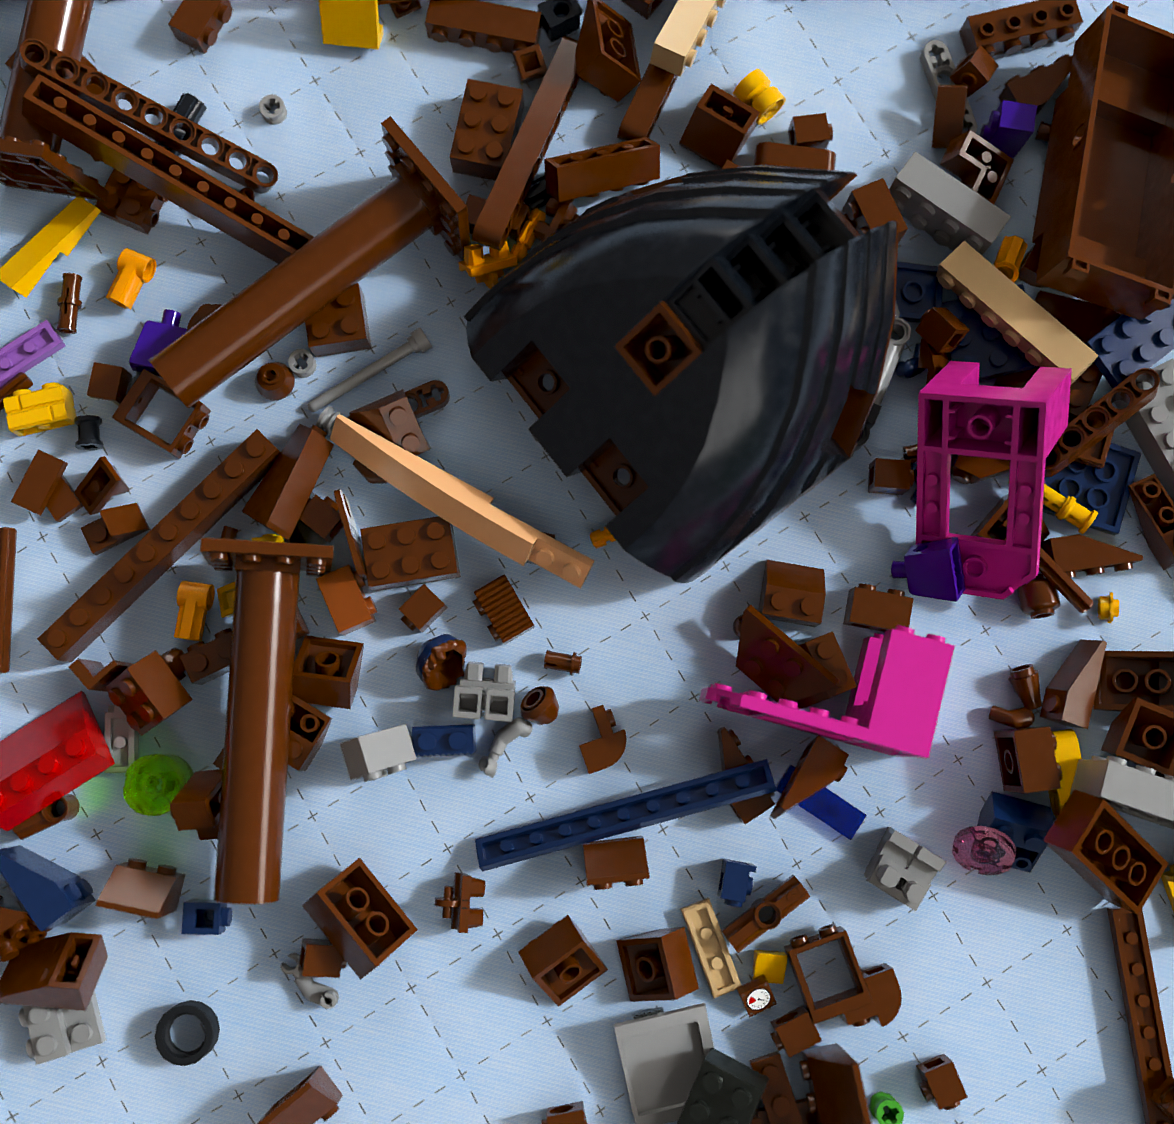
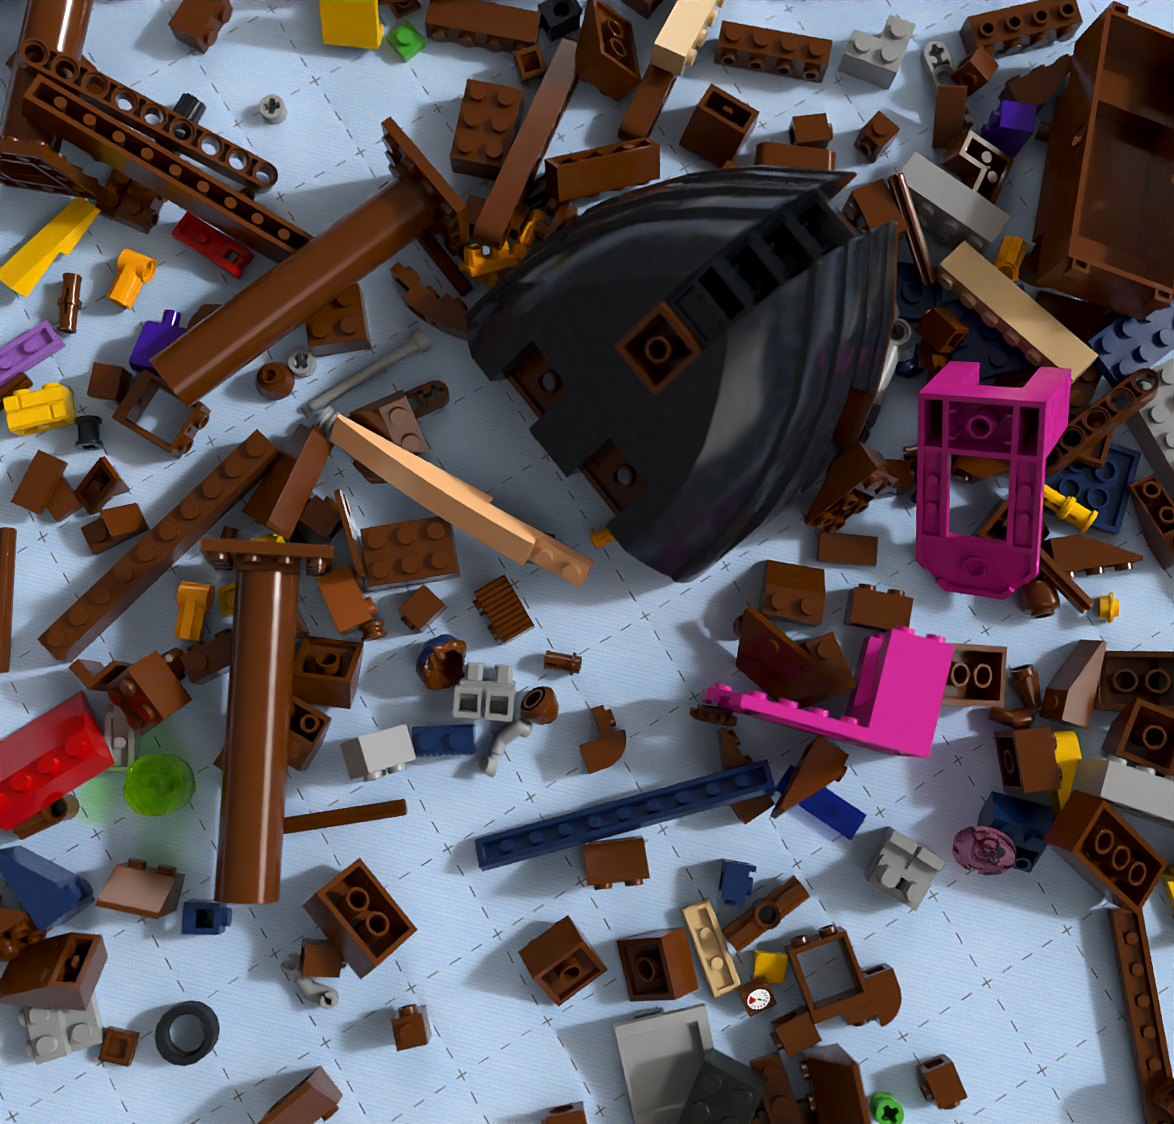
reddish brown brick [170,769,222,840] -> none
reddish brown hips [434,872,486,933] -> none
yellow wheel [733,69,786,125] -> none
dark purple torso [891,537,965,602] -> none
none -> reddish brown tile [98,1026,140,1067]
none -> red plate [171,211,255,279]
none -> reddish brown axle [283,799,407,834]
none -> reddish brown bush [358,620,388,642]
none -> reddish brown axle [379,182,473,296]
none -> bright green plate [387,21,427,62]
none -> reddish brown slope [390,262,468,341]
none -> reddish brown brick [391,1004,432,1051]
none -> reddish brown gear [690,704,738,727]
none -> reddish brown brick [714,20,833,83]
none -> reddish brown slope [804,441,899,532]
none -> reddish brown tile [816,531,878,567]
none -> light grey brick [837,15,916,90]
none -> reddish brown brick [853,111,900,163]
none -> reddish brown axle [887,172,937,286]
none -> reddish brown brick [941,642,1007,707]

